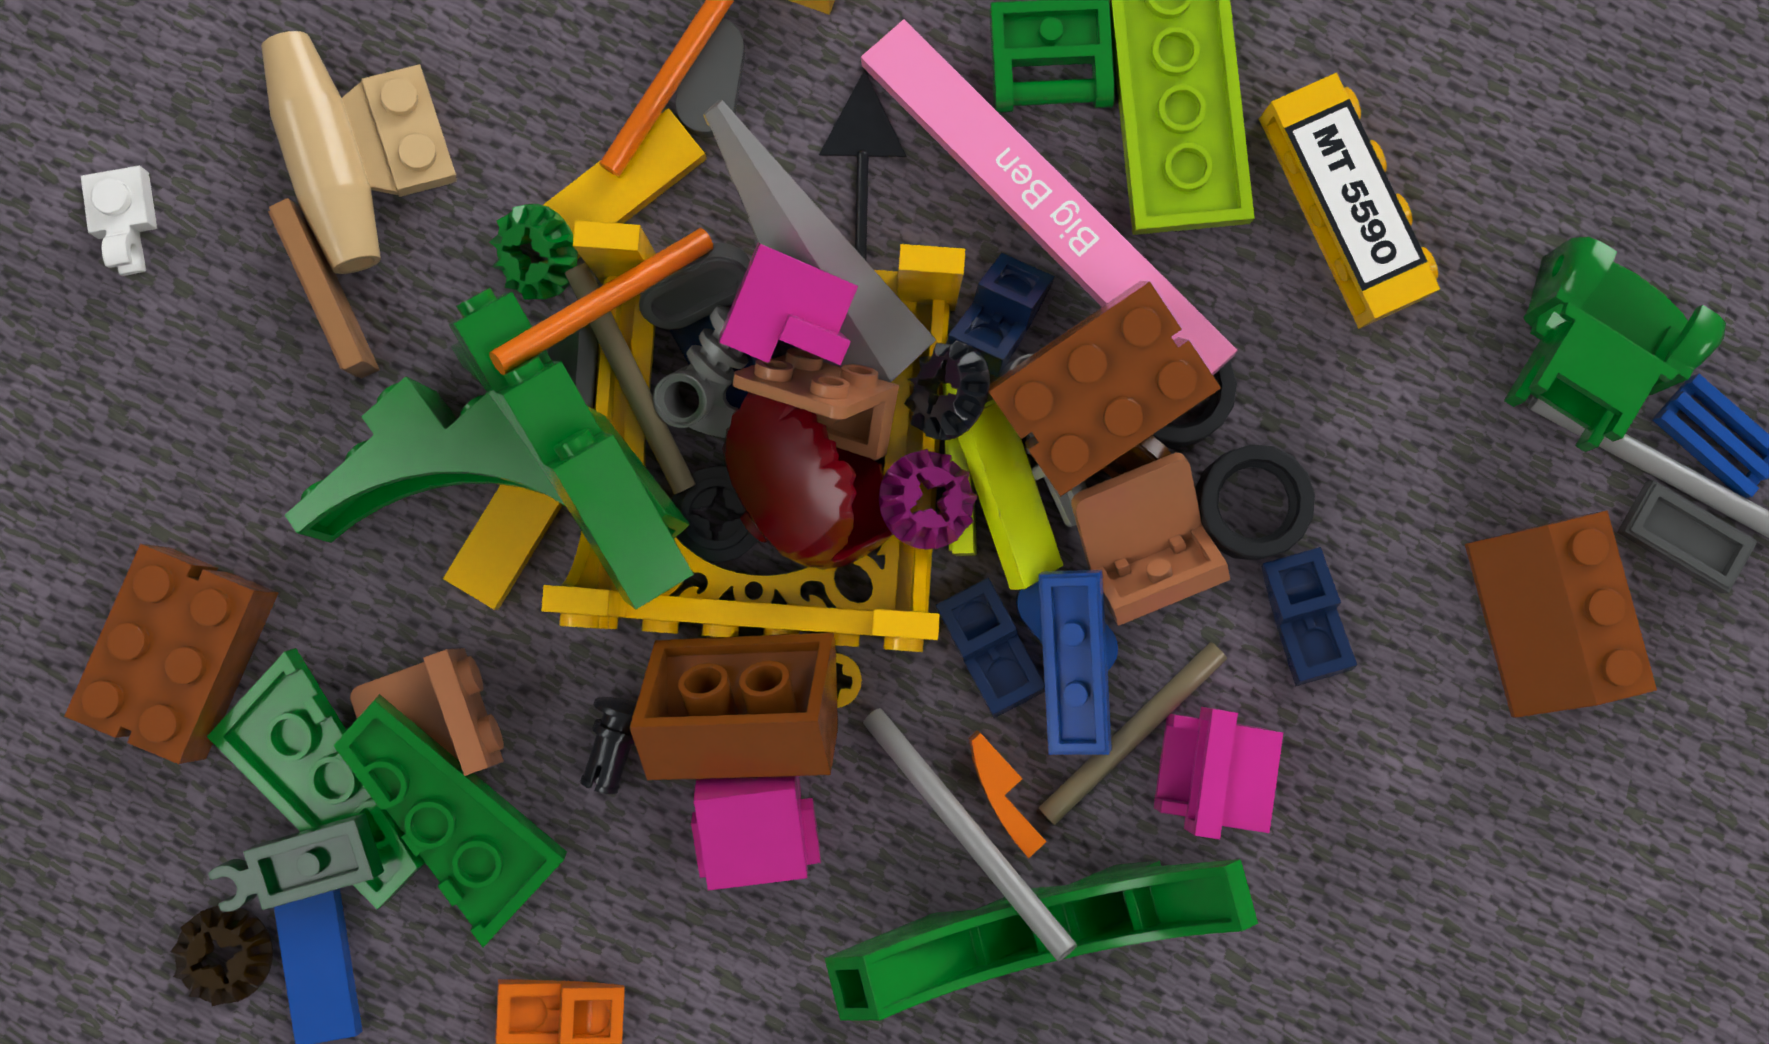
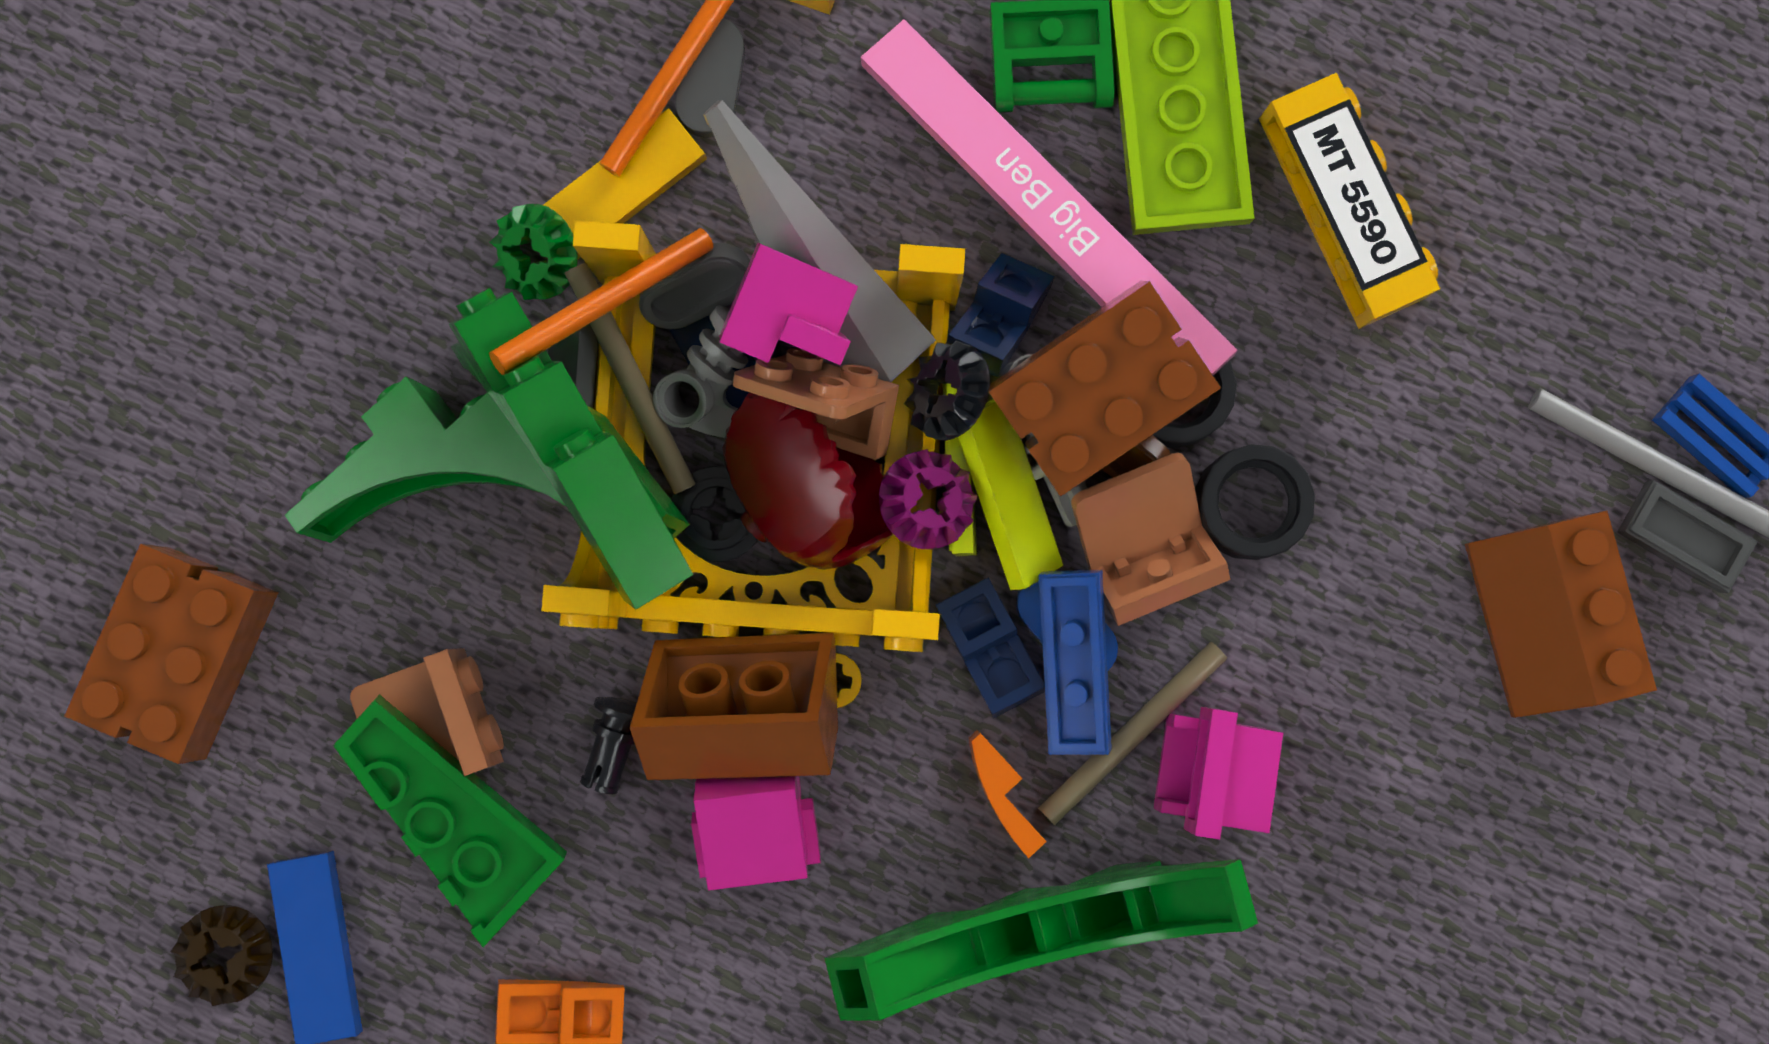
white plate [81,165,157,276] -> none
green wing [207,648,425,910] -> none
plate [208,813,384,912] -> none
tan plate [261,31,457,274] -> none
medium nougat tile [268,198,380,379] -> none
yellow tile [443,485,562,610] -> none
black piece [819,69,907,261] -> none
light grey piece [863,708,1077,961] -> none
dark blue slope [1261,547,1357,686] -> none
green piece [1504,237,1726,452] -> none

